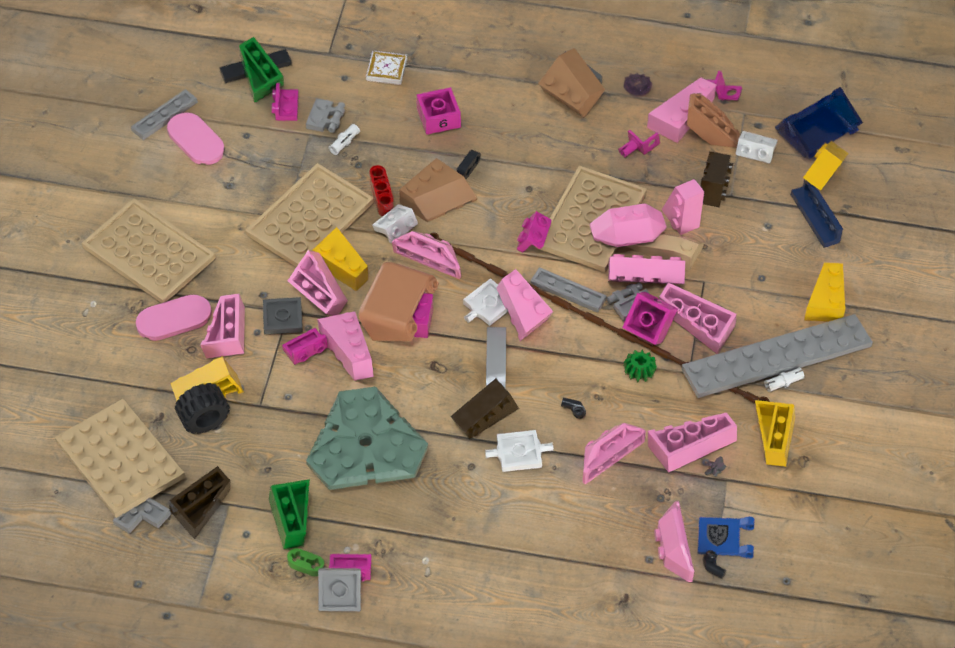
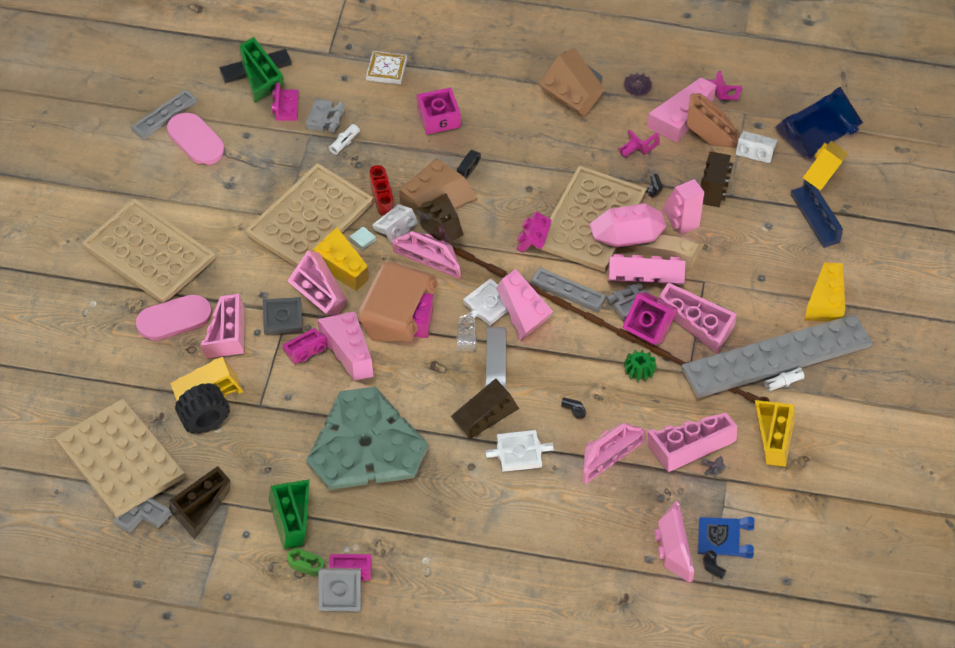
none -> light aqua tile [350,226,376,251]
none -> dark brown wedge [416,193,464,243]
none -> clear piece [457,315,476,352]
none -> black arm [646,174,663,197]

